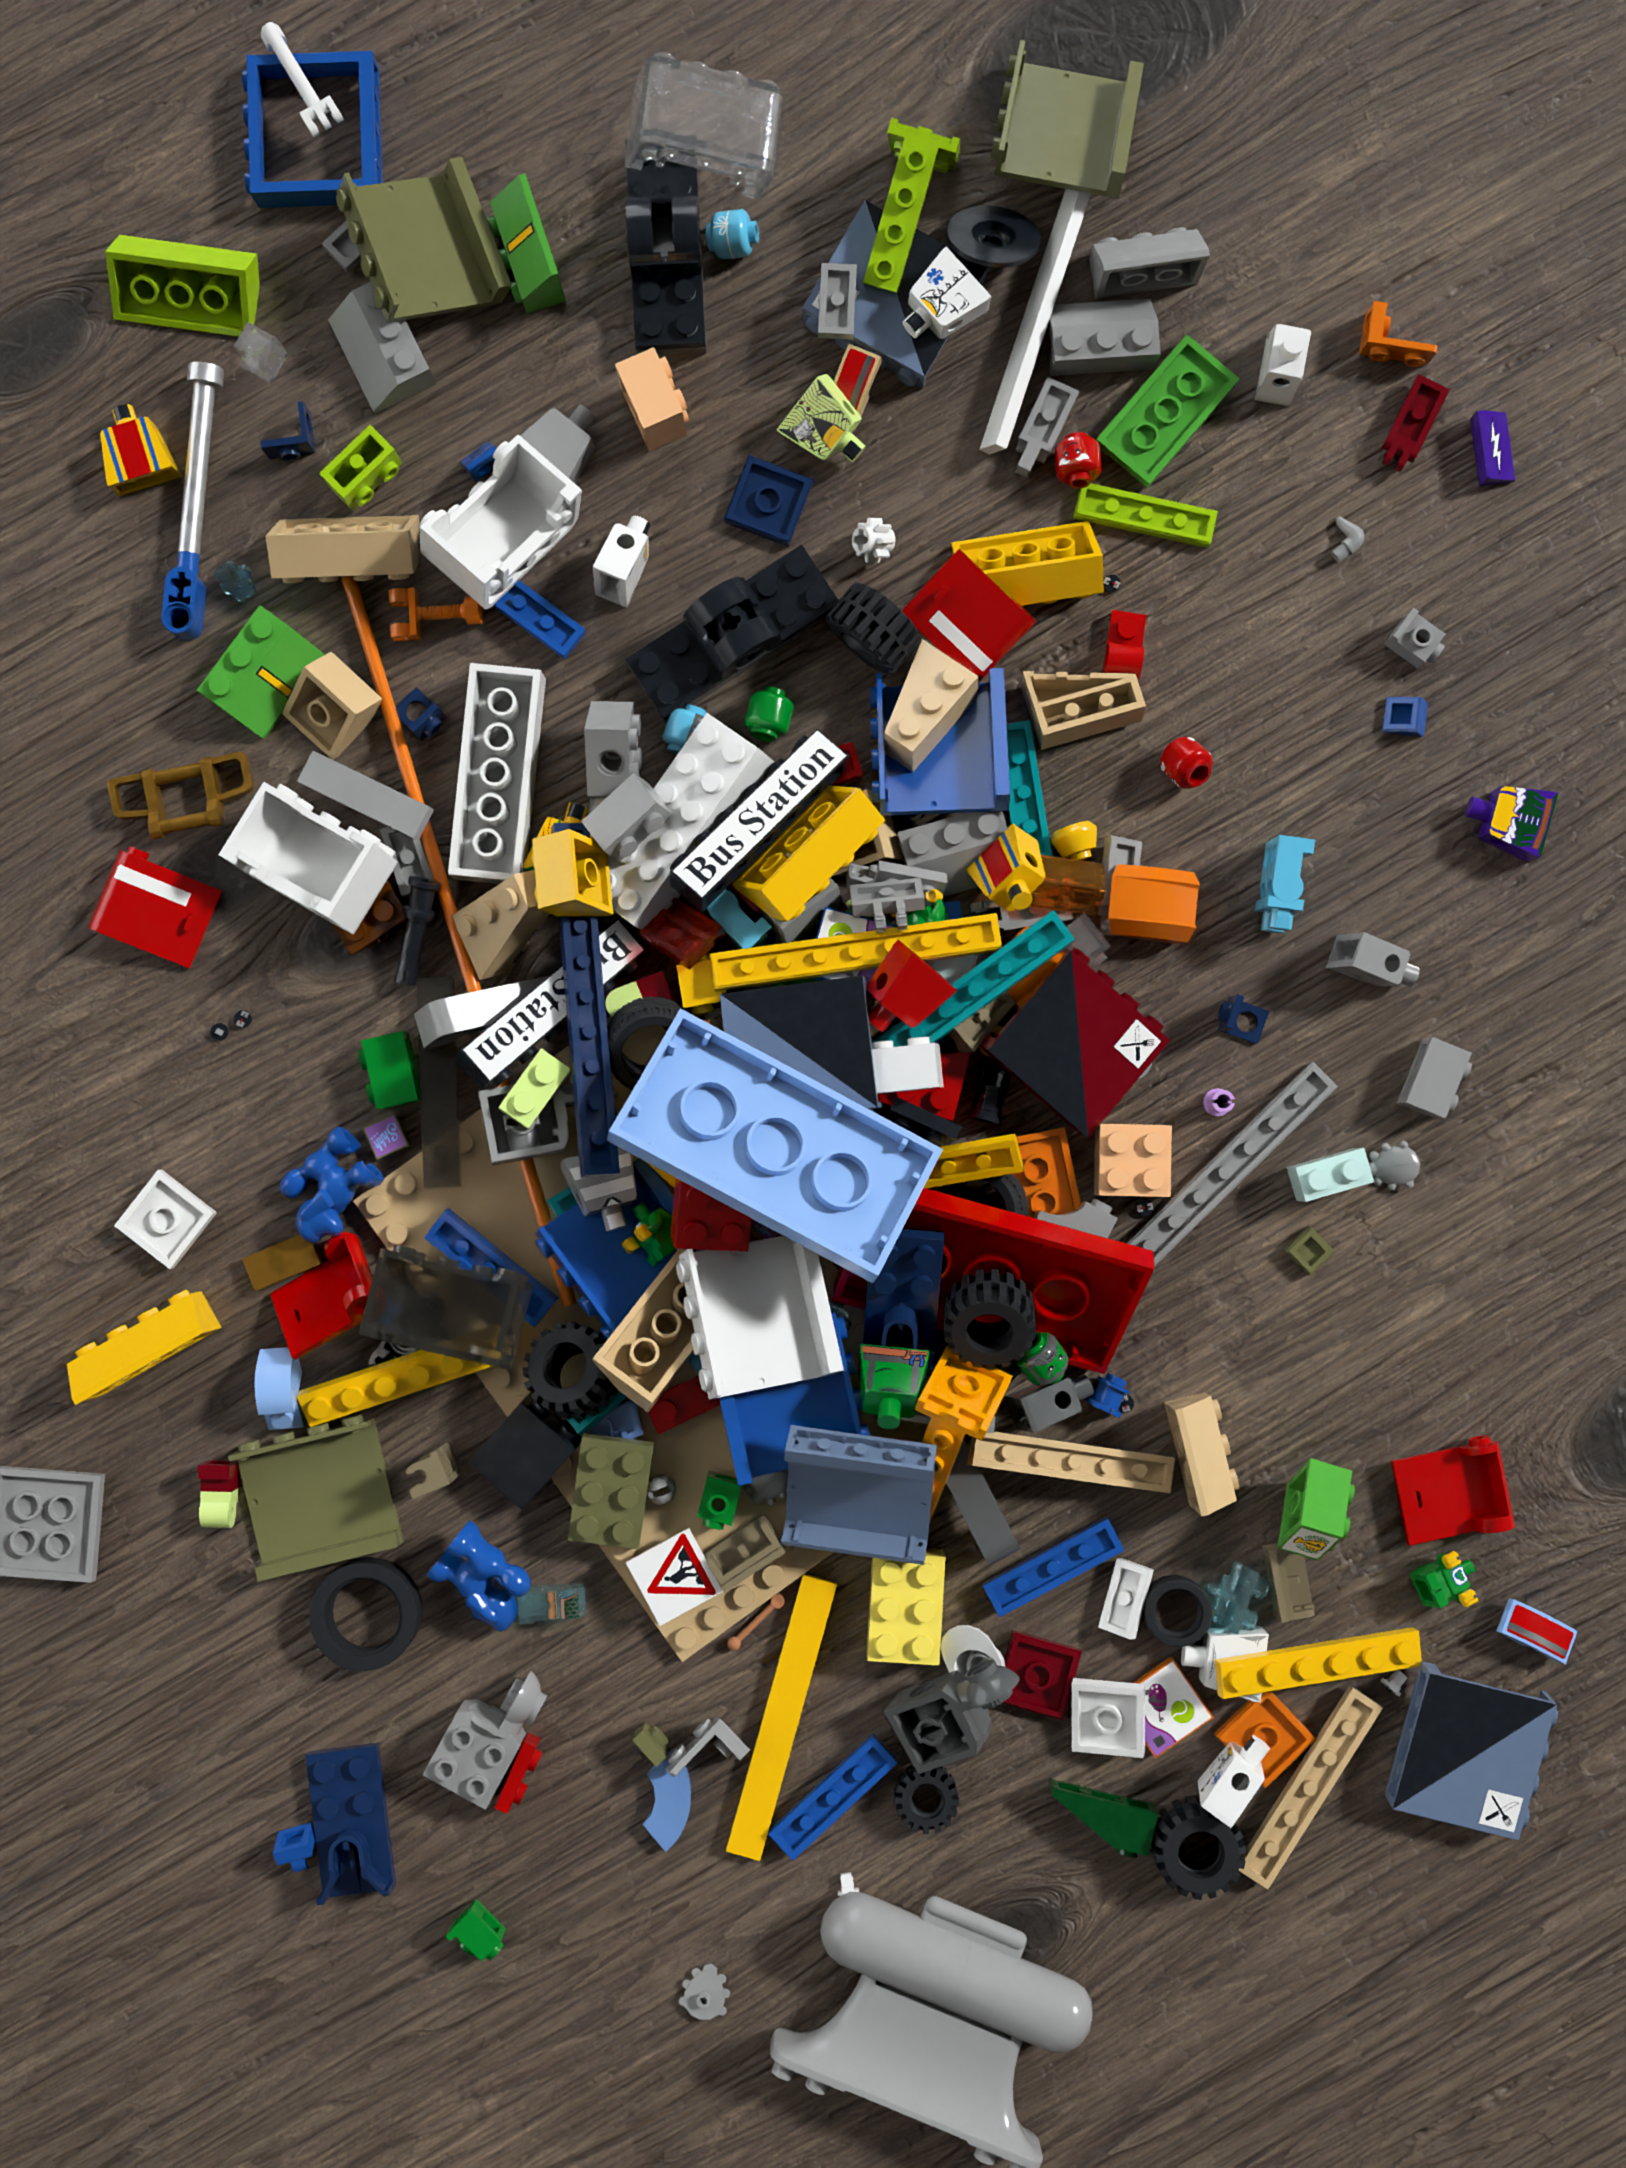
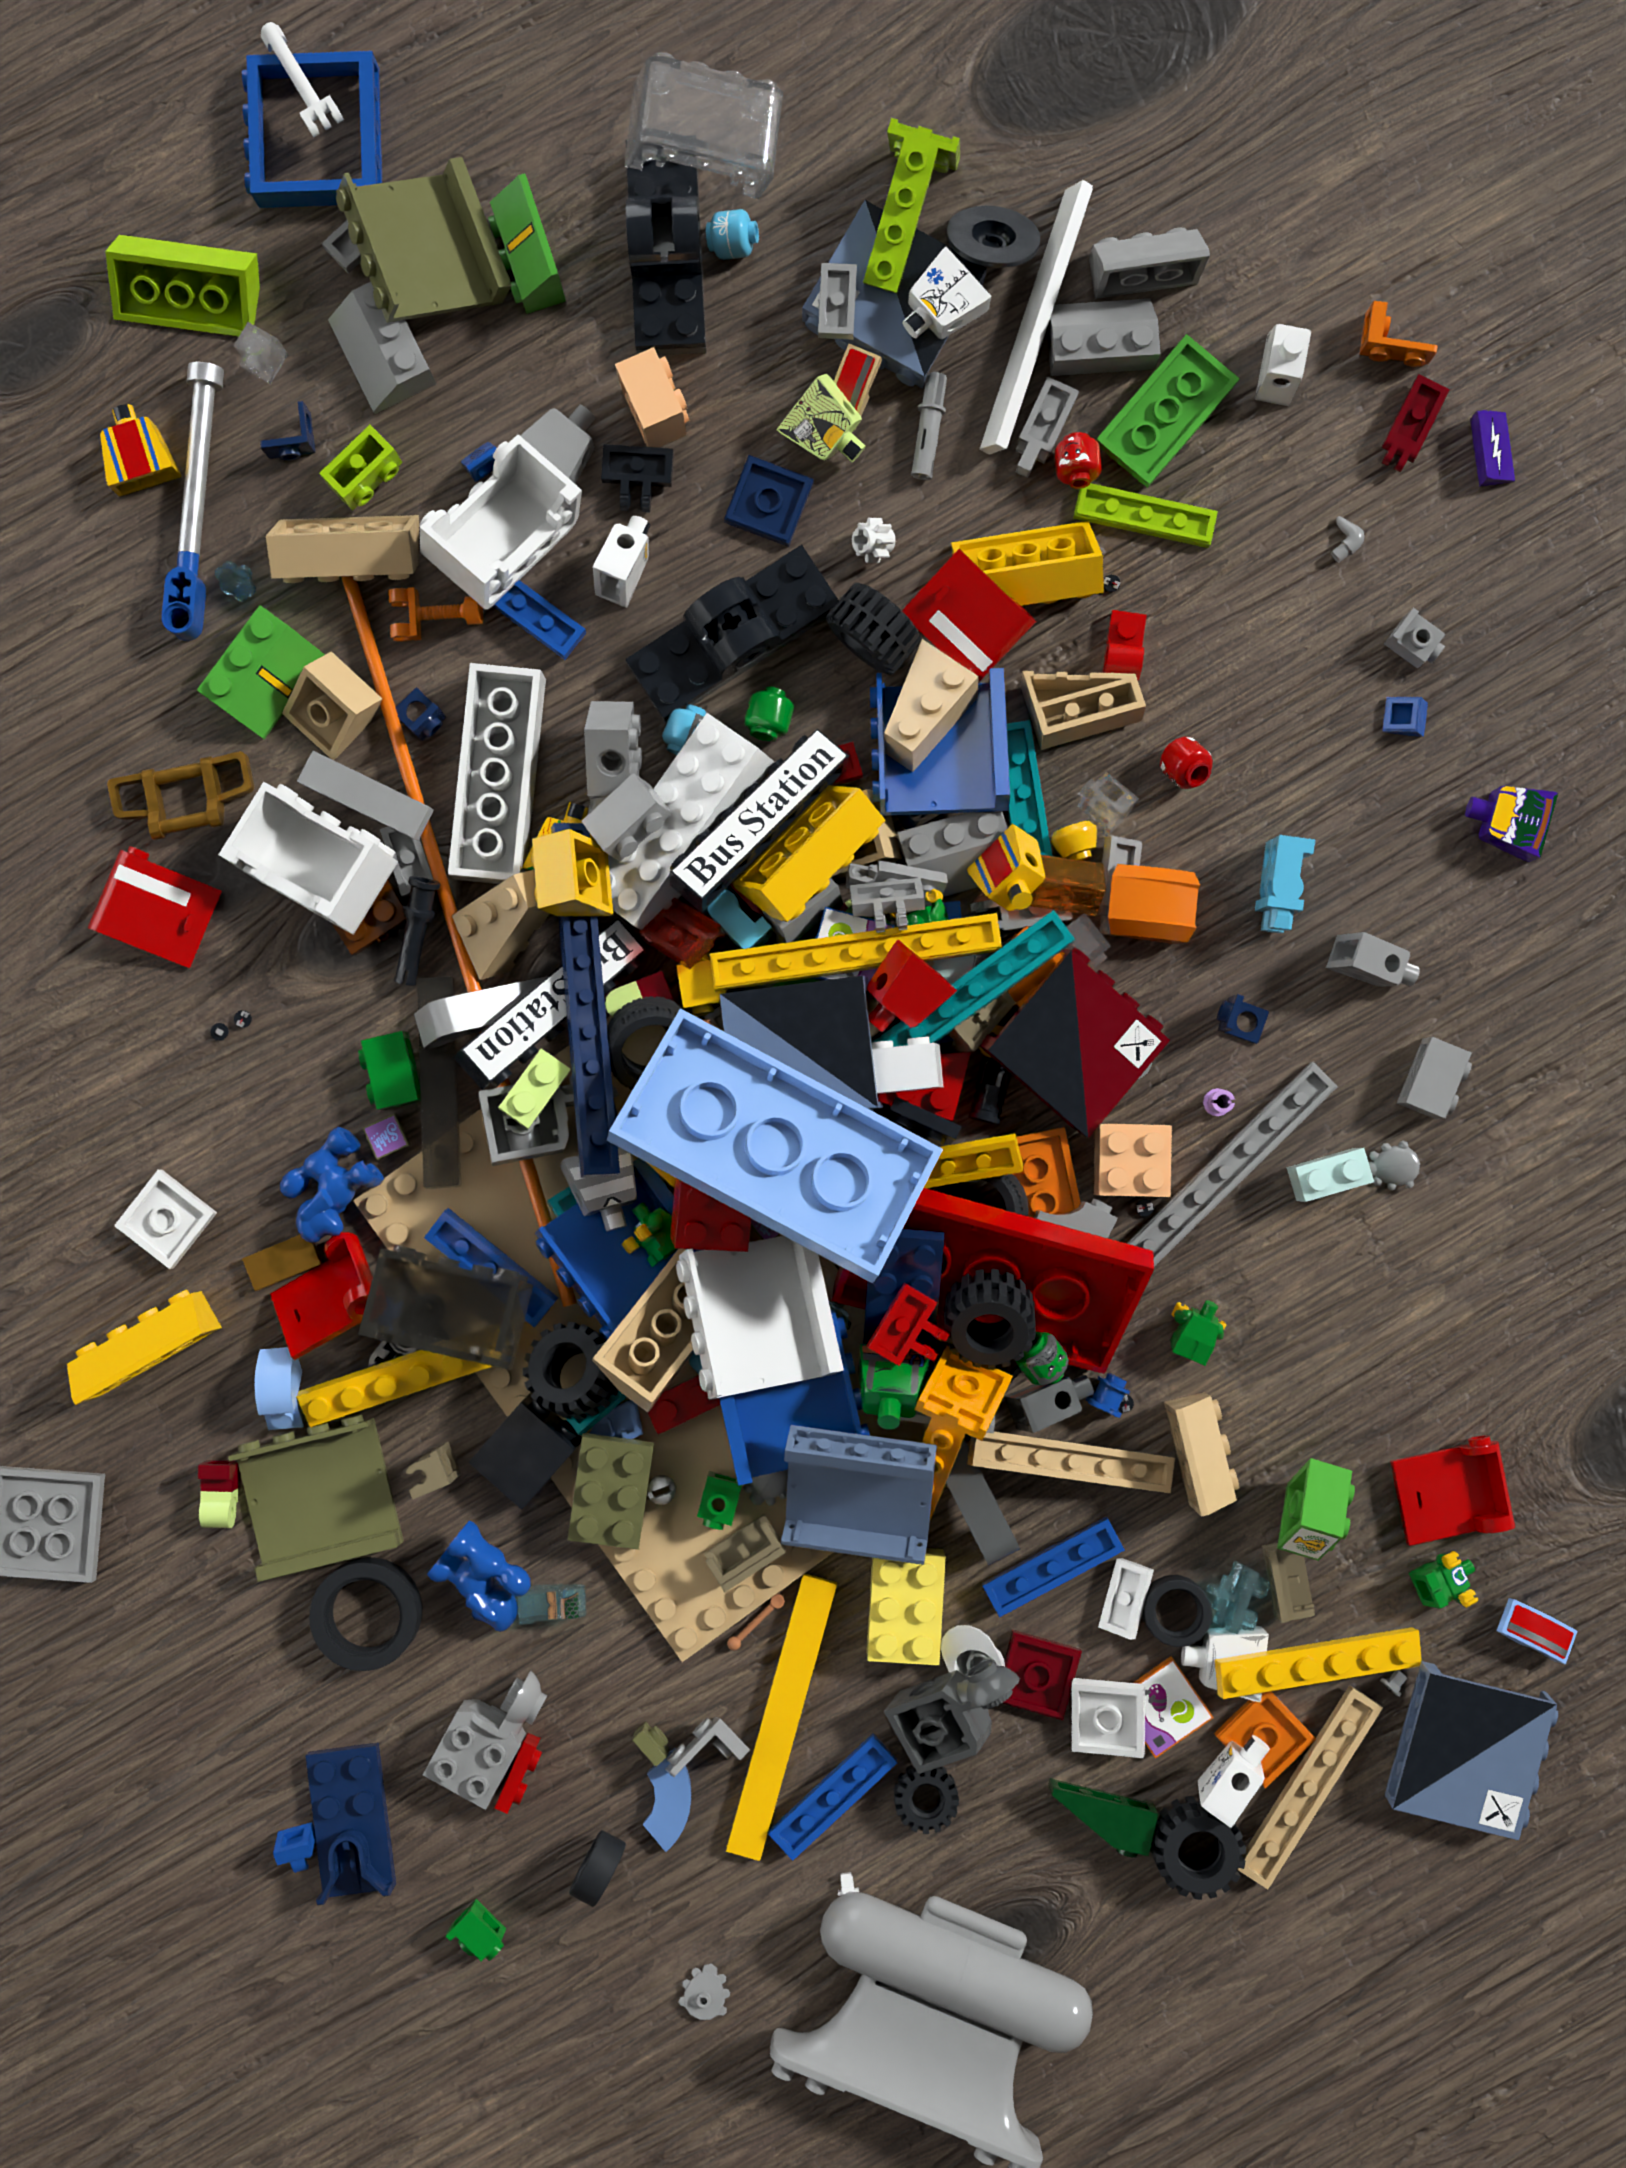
white piece [626,1528,723,1626] -> none
olive panel [990,40,1144,199] -> none
olive tile [1283,1226,1335,1276] -> none
none -> black tyre [569,1830,626,1907]
none -> black hinge [601,444,674,513]
none -> red hinge [866,1282,950,1366]
none -> light grey axle [911,372,947,480]
none -> clear brick [1077,772,1139,837]
none -> green piece [1170,1300,1226,1366]

